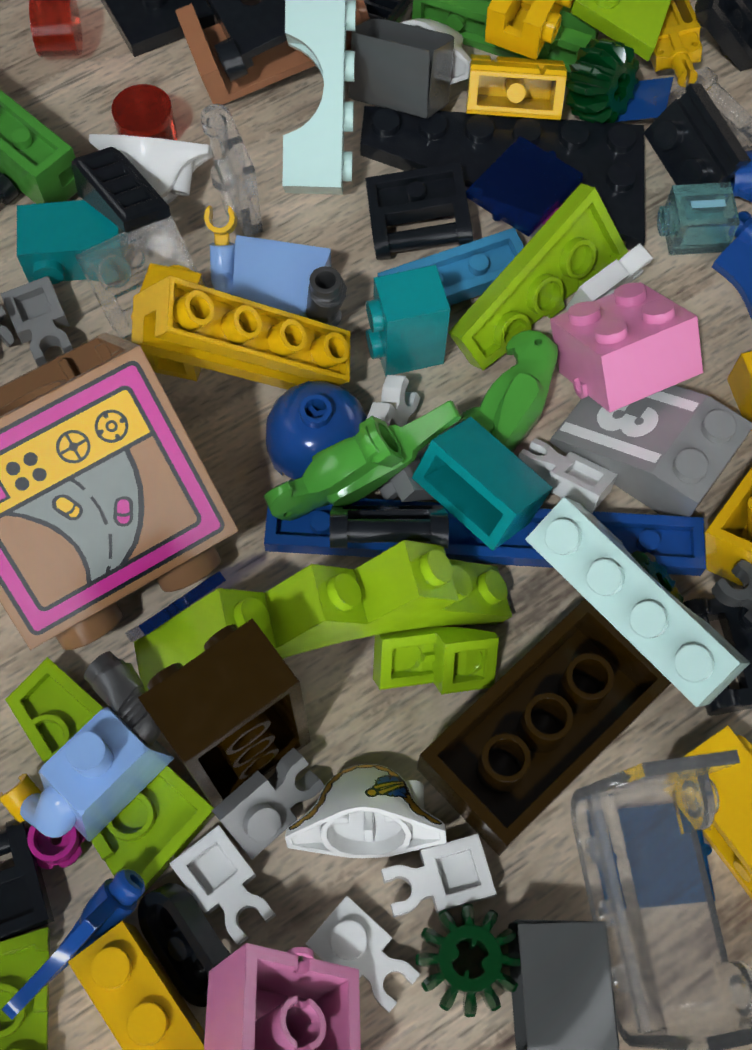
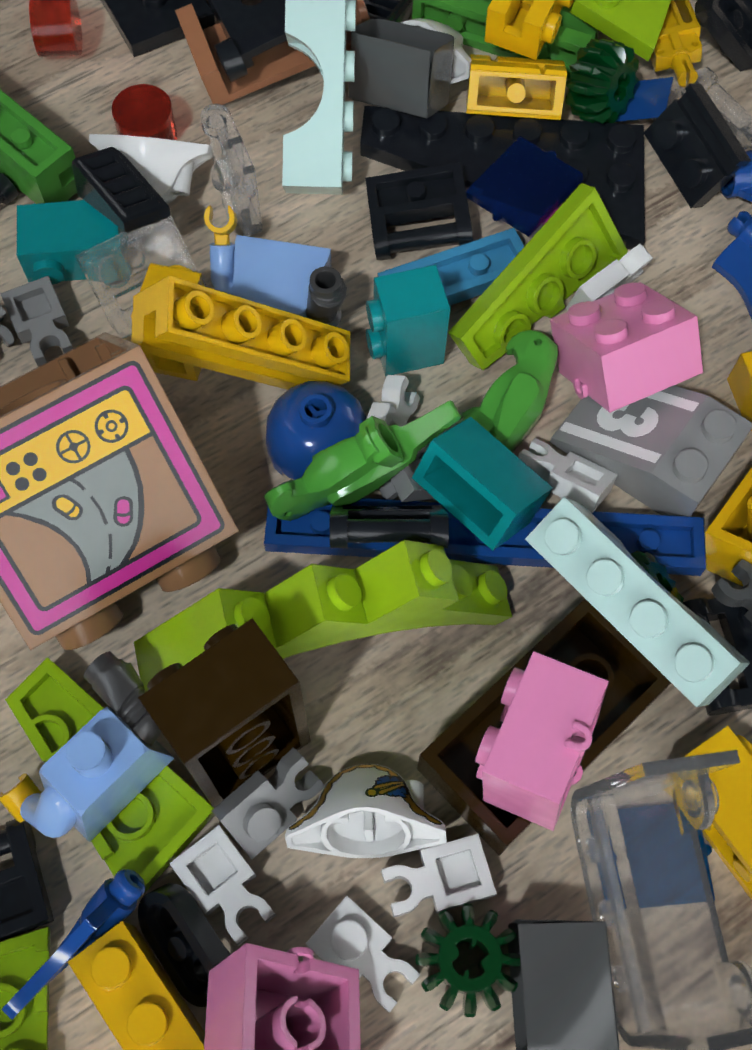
dark pink plate [27,825,86,870] -> none
clear blue piece [125,571,226,642] -> none
lime slope [373,626,499,695] -> none
clear light blue brick [657,182,740,255] -> none
none -> bright pink brick [475,651,609,831]

